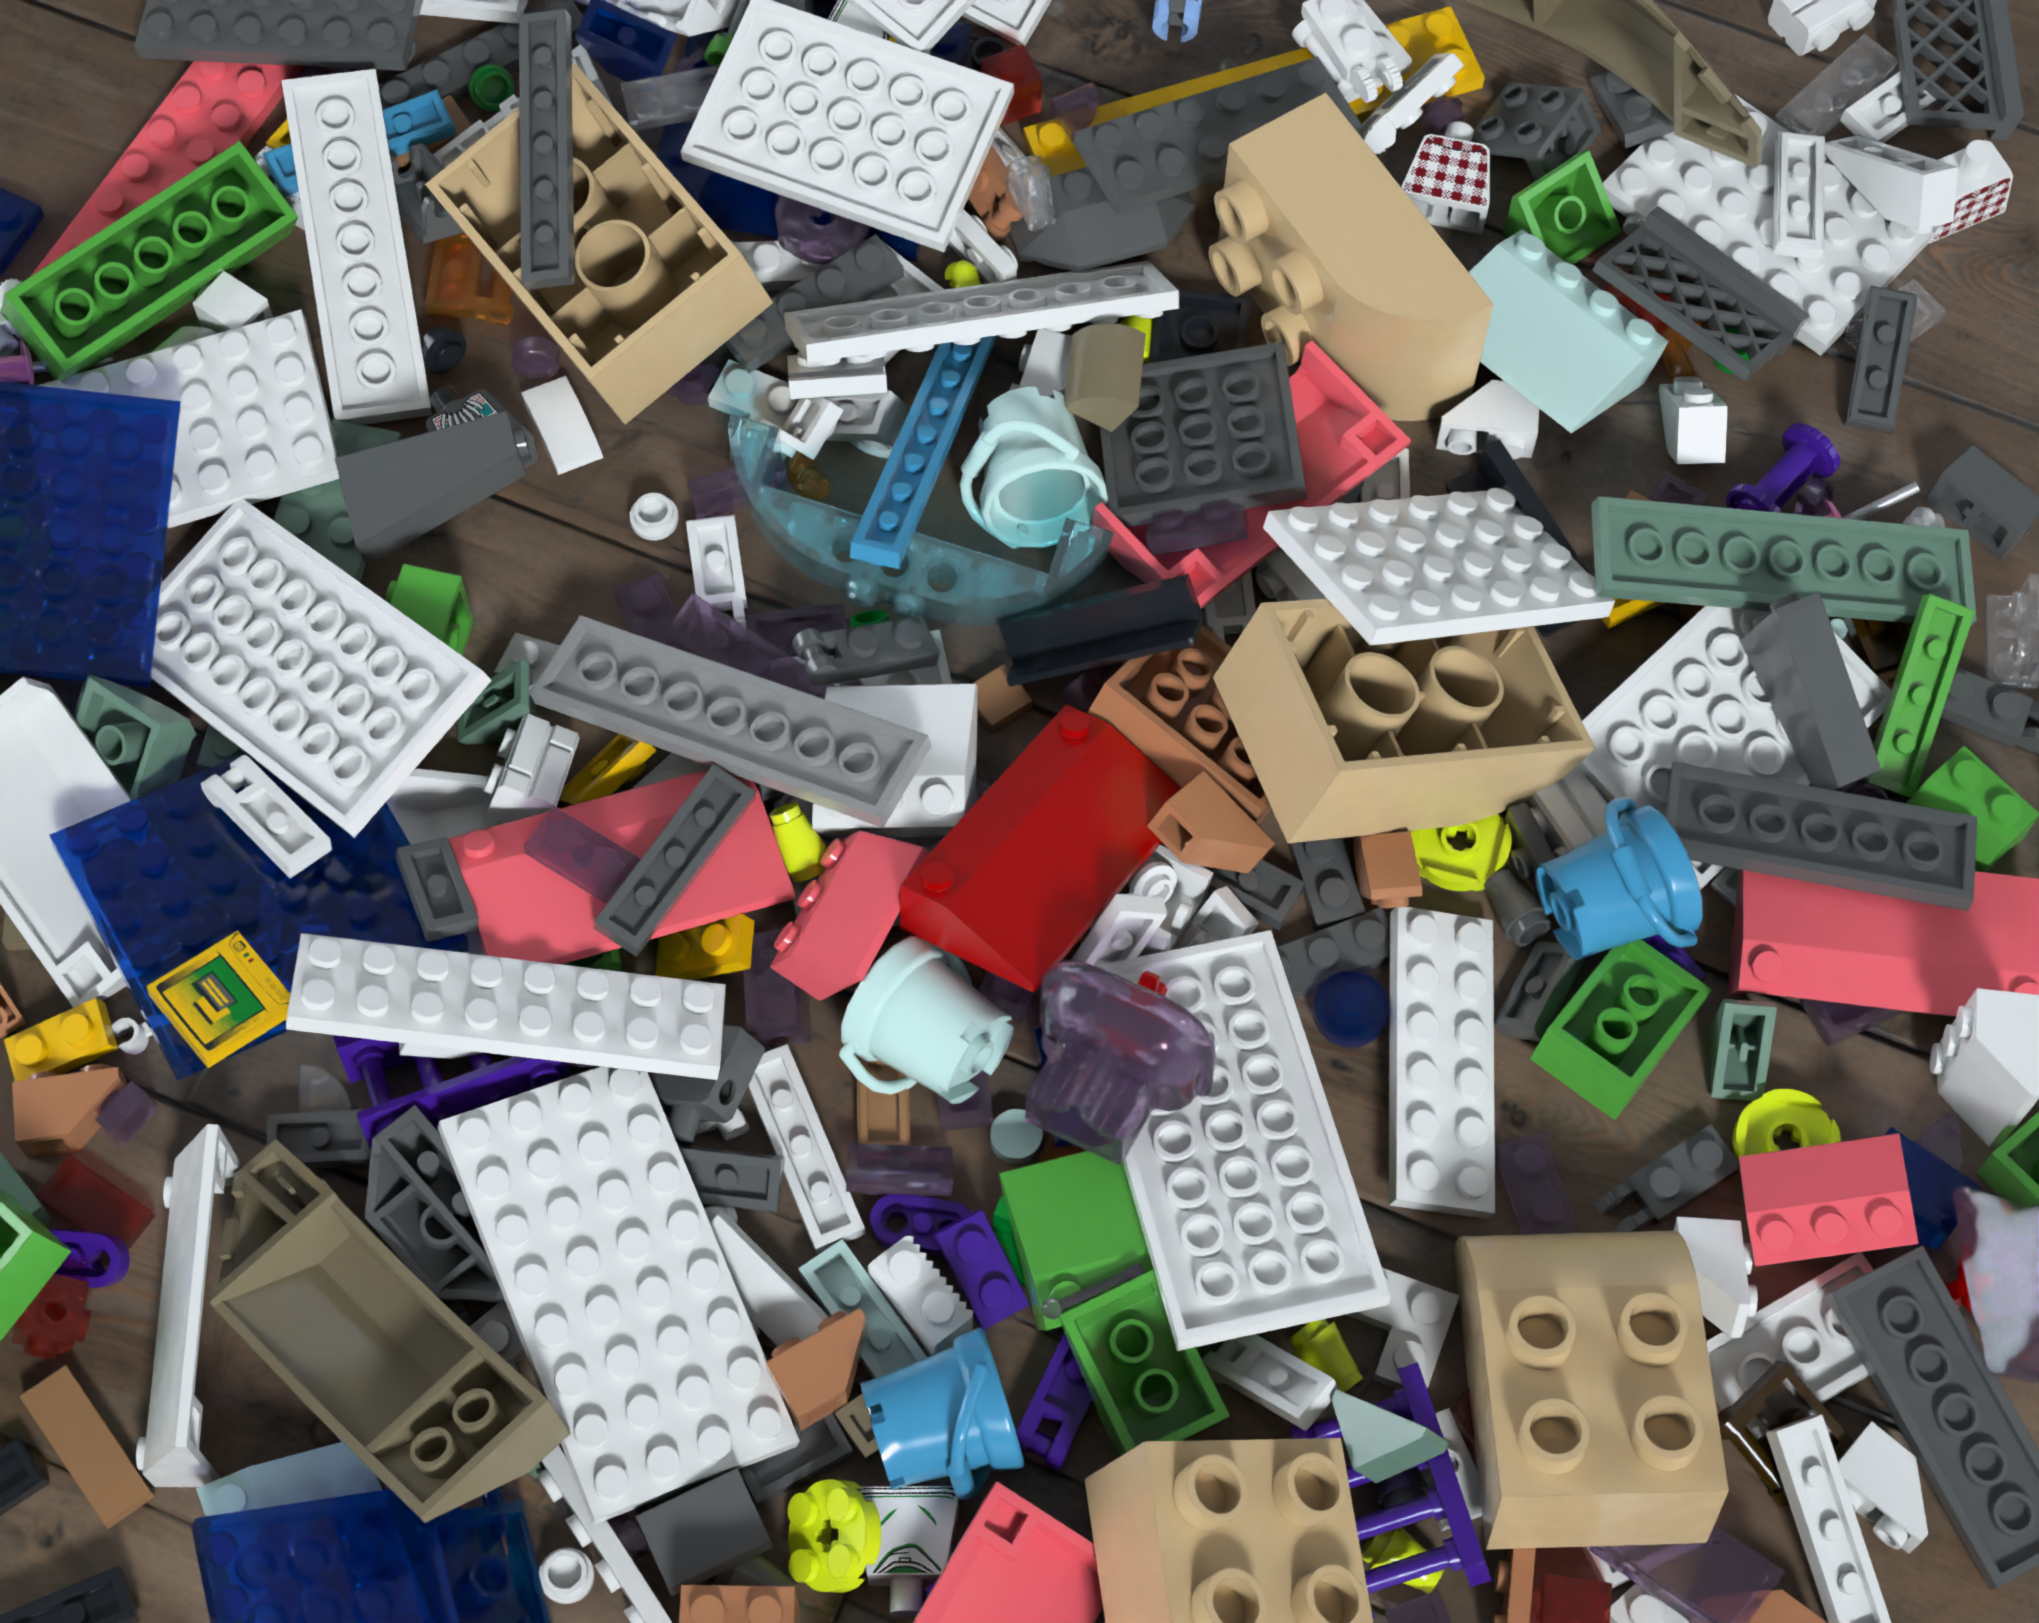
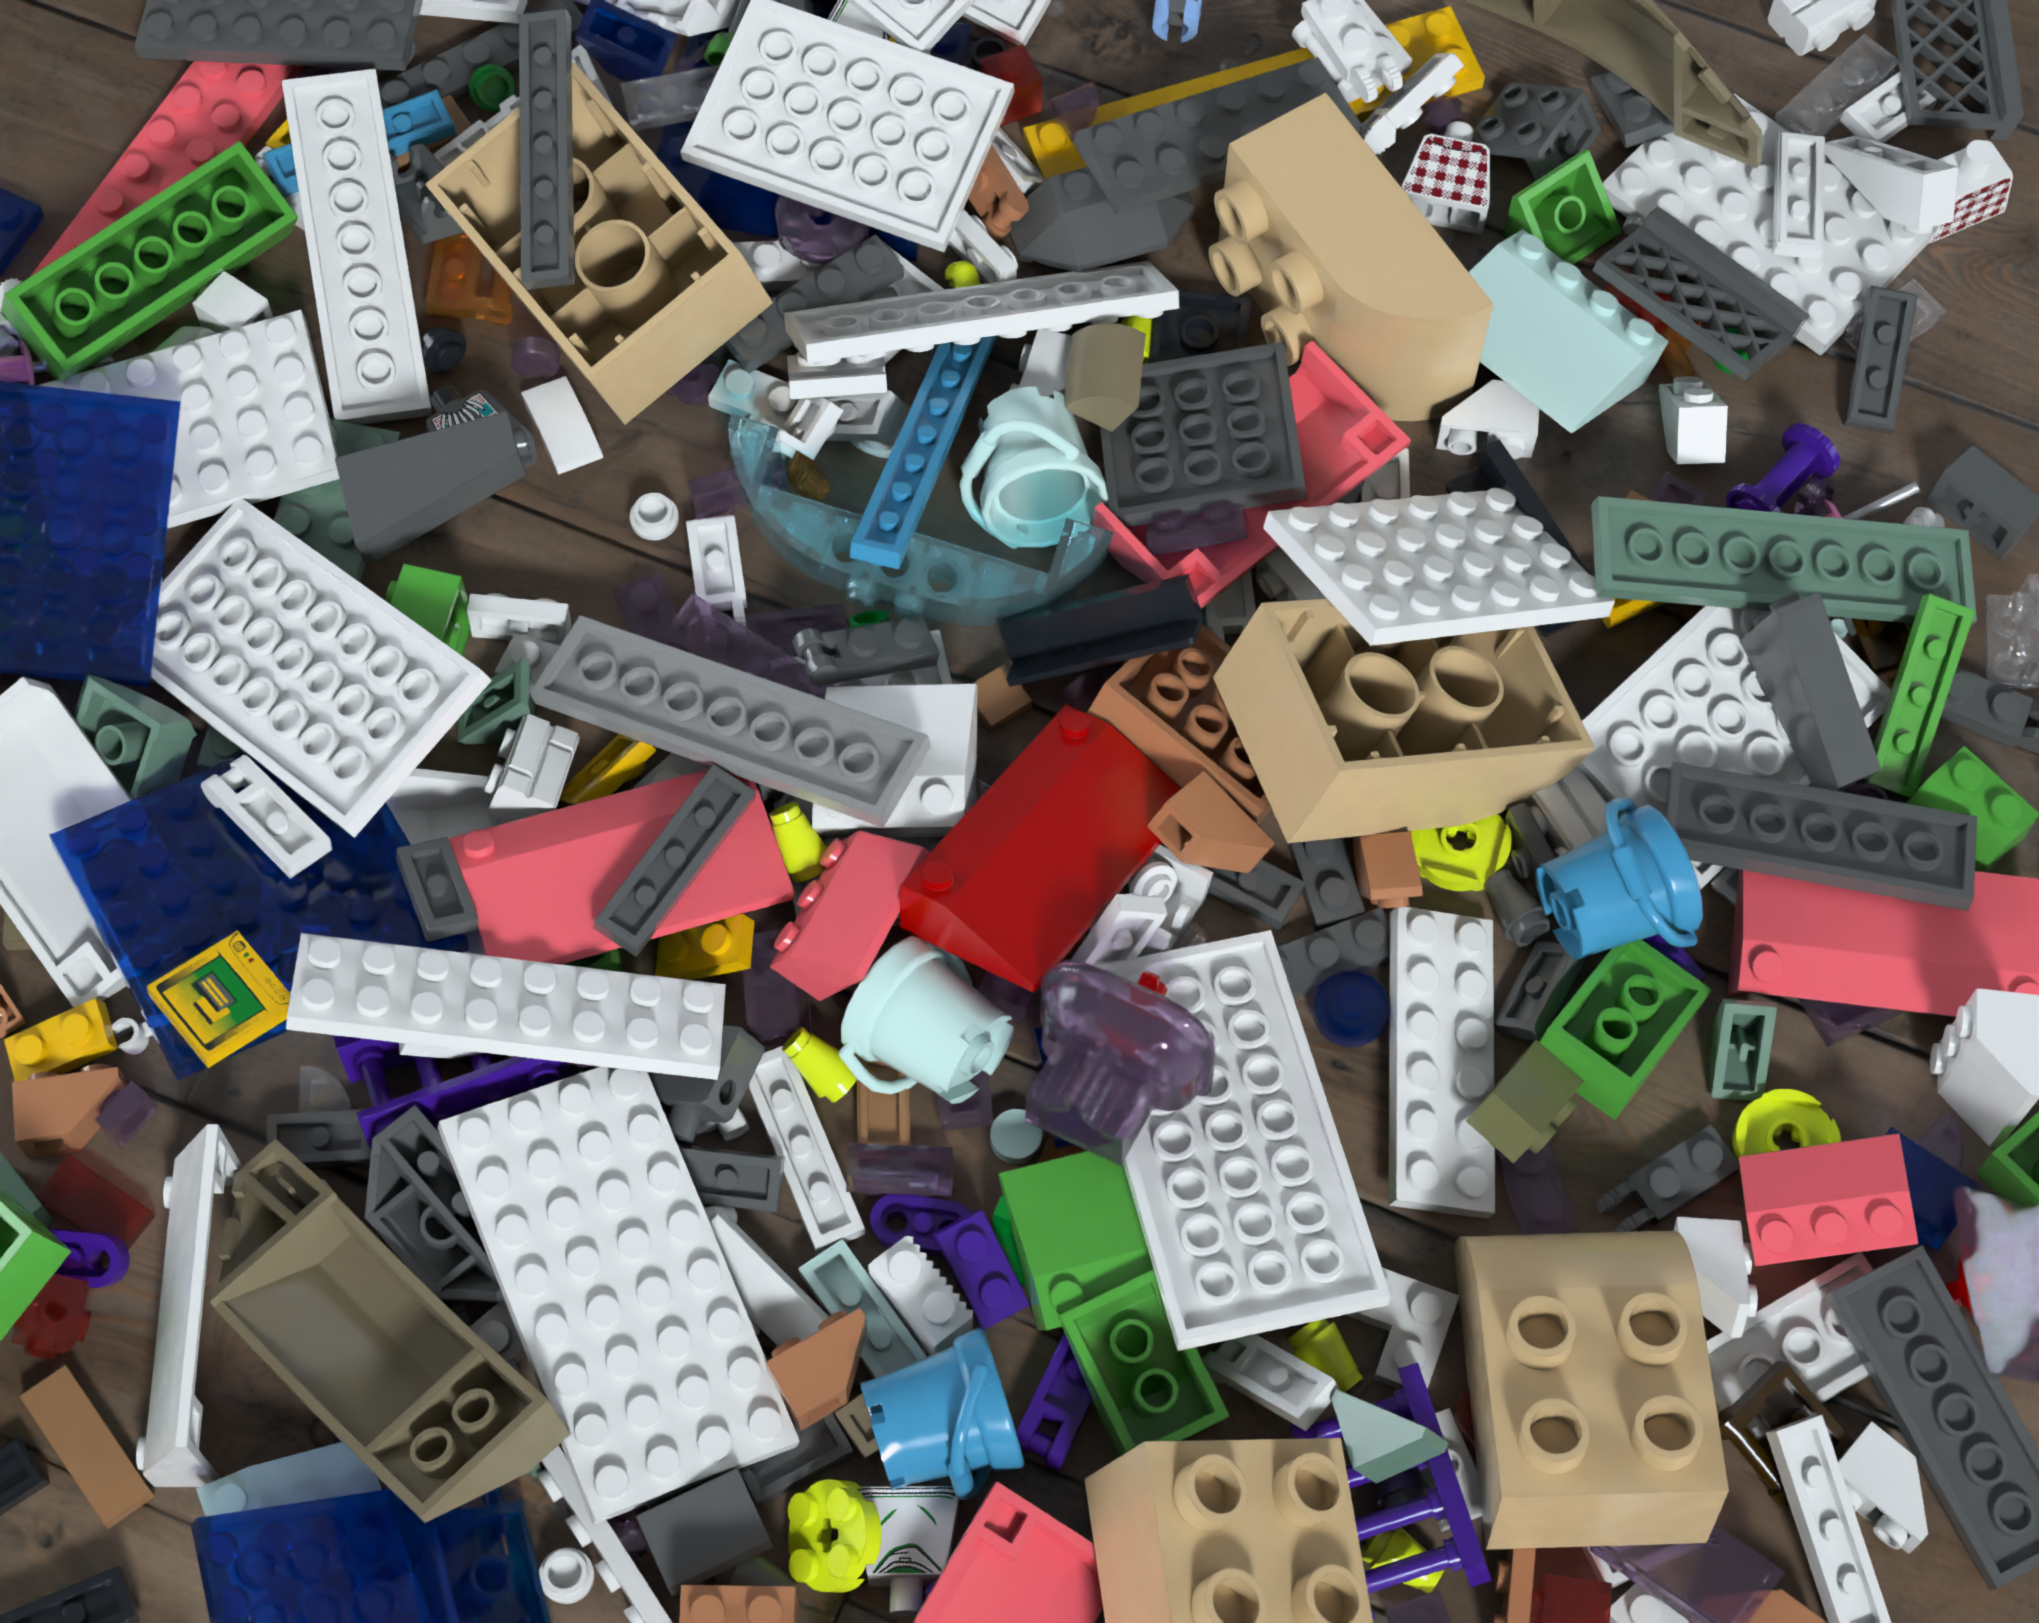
clear purple plate [524,806,641,904] -> none
clear cone [1004,156,1056,231] -> none
hinge [1041,1263,1146,1319] -> none
white plate [1189,886,1259,943] -> none
none -> white plate [467,593,572,645]
none -> neon yellow cone [782,1027,857,1103]
none -> olive brick [1466,1040,1584,1163]

